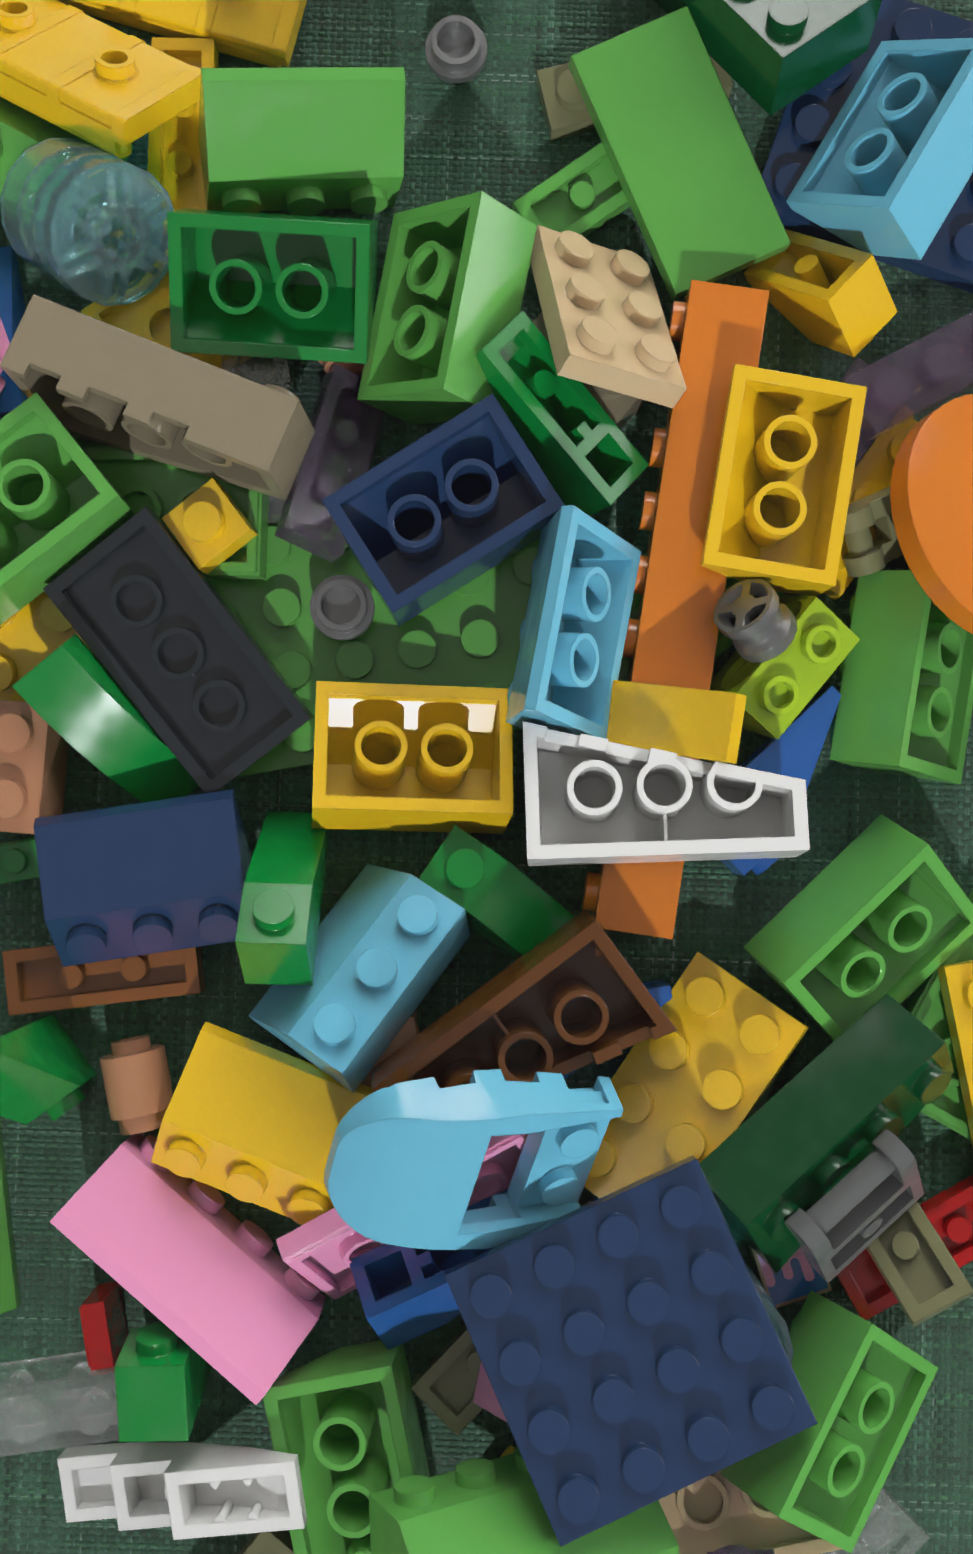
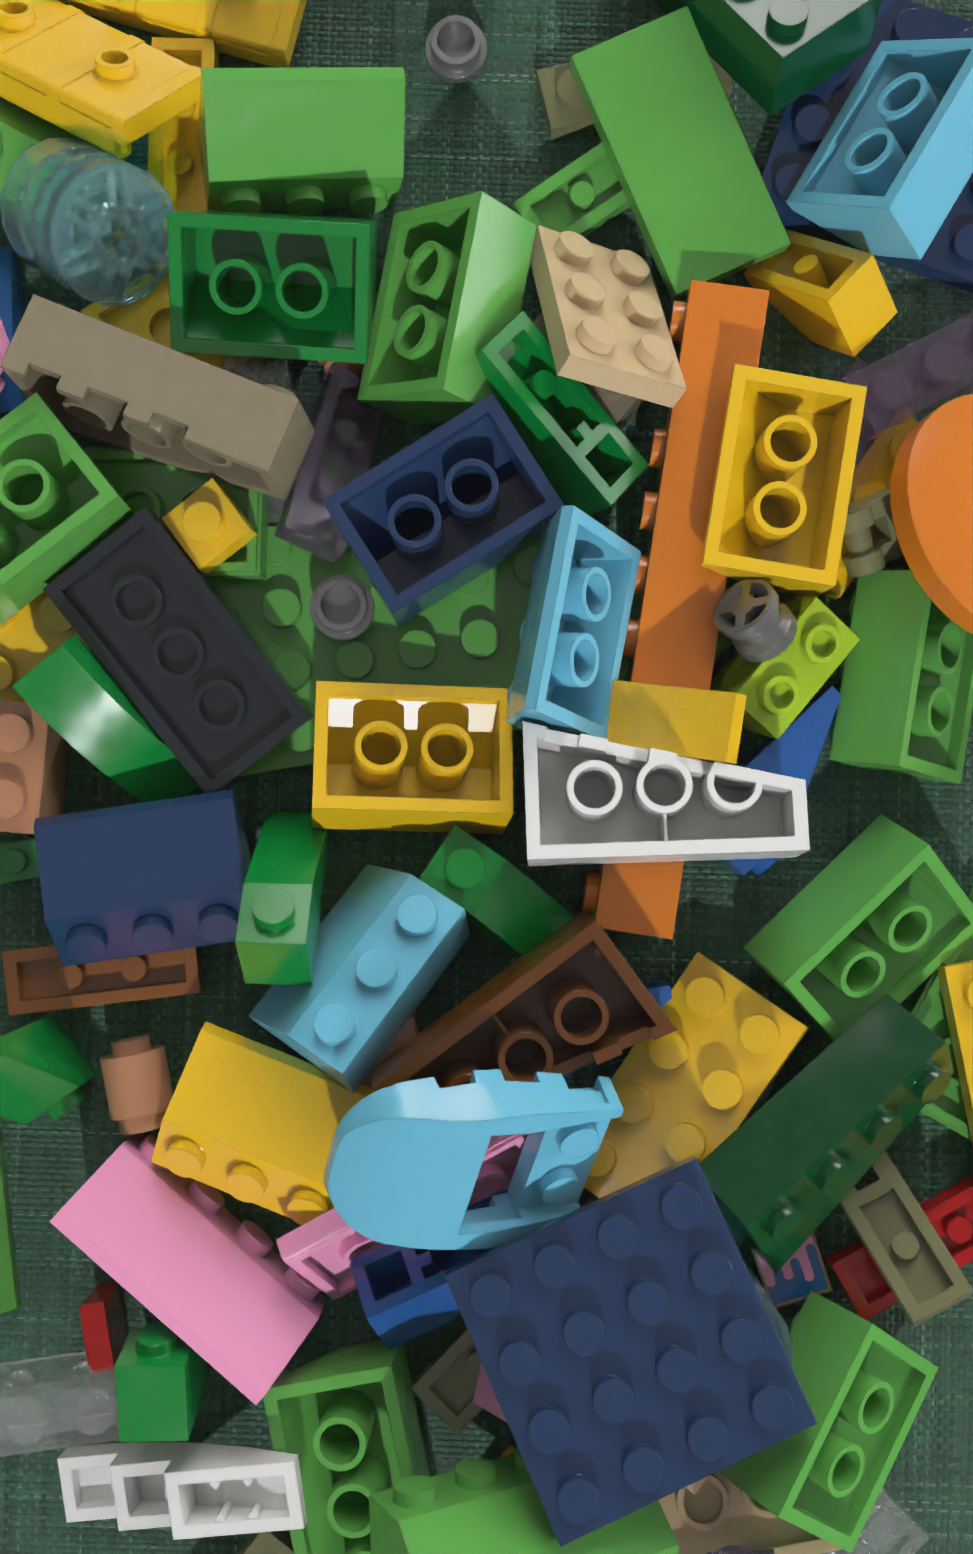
dark grey plate [784,1129,924,1283] -> none

